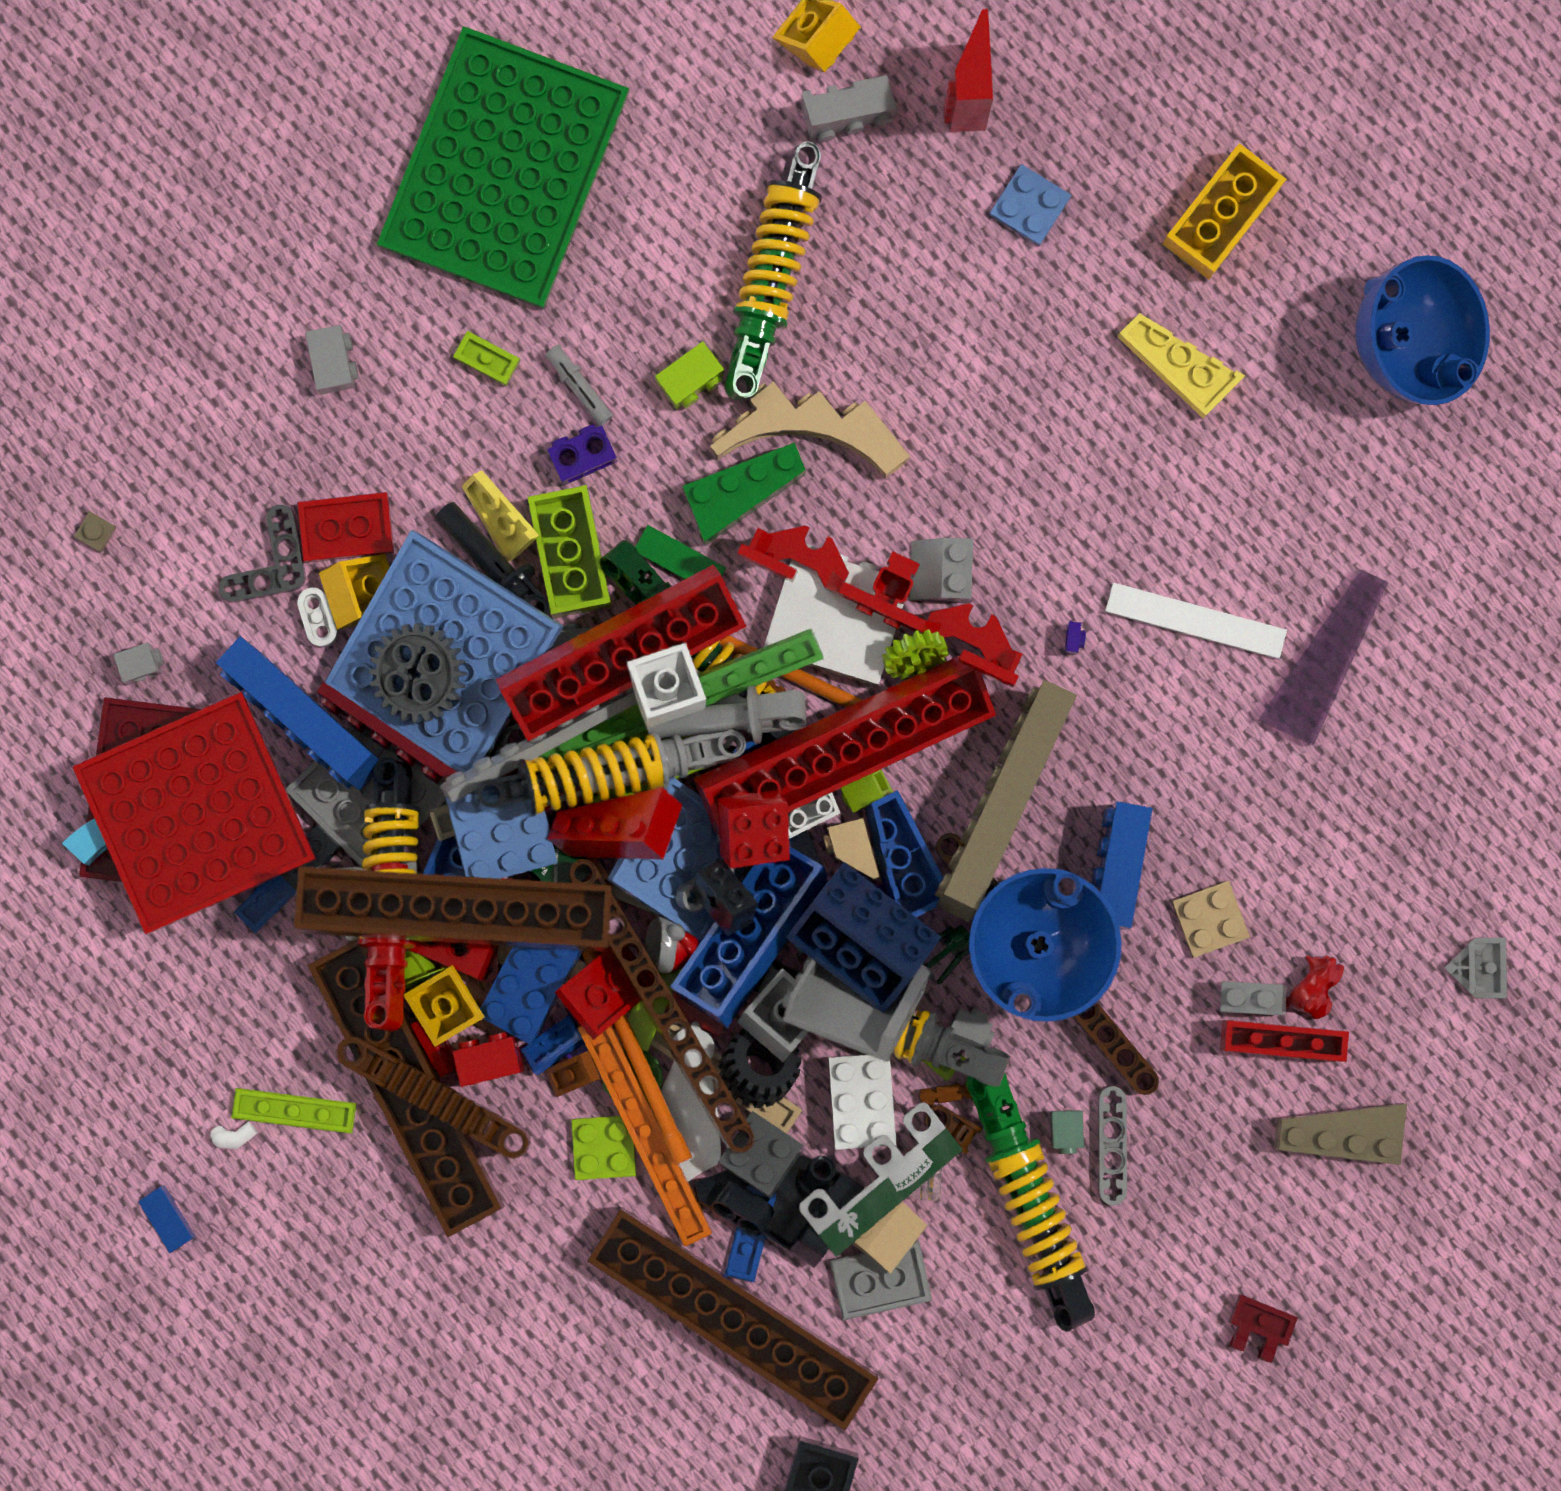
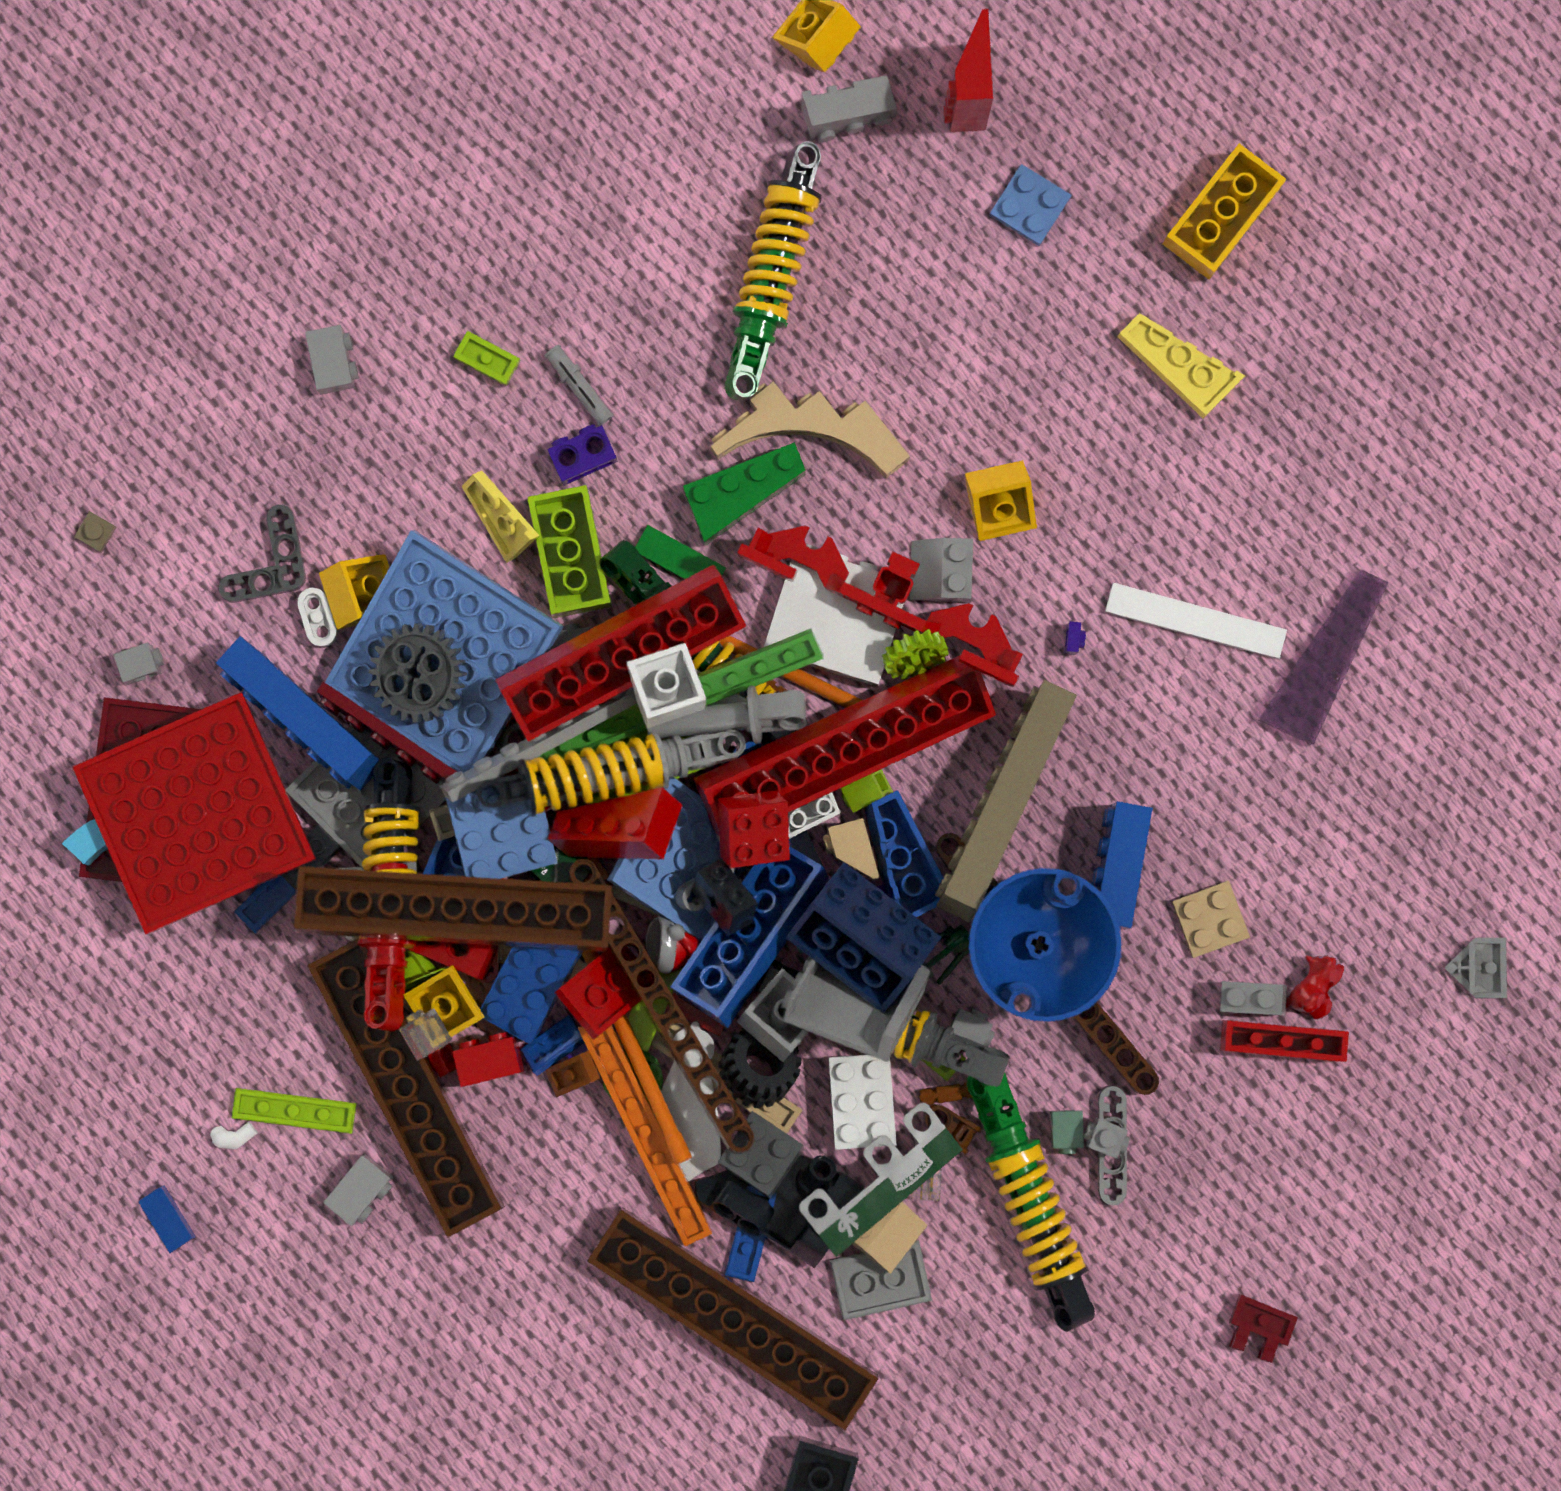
red plate [297,492,394,563] -> none
reddish brown gear [336,1037,531,1159] -> none
green plate [377,26,630,309] -> none
black piece [435,502,549,616] -> none
lime plate [572,1116,636,1180] -> none
lime brick [655,341,725,409] -> none
dark tan wedge [1274,1103,1407,1165] -> none
blue piece [1355,255,1490,405] -> none
none -> light grey brick [323,1154,393,1226]
none -> clear brick [399,1008,452,1061]
none -> yellow slope [965,460,1037,541]
none -> light grey brick [1083,1118,1130,1159]

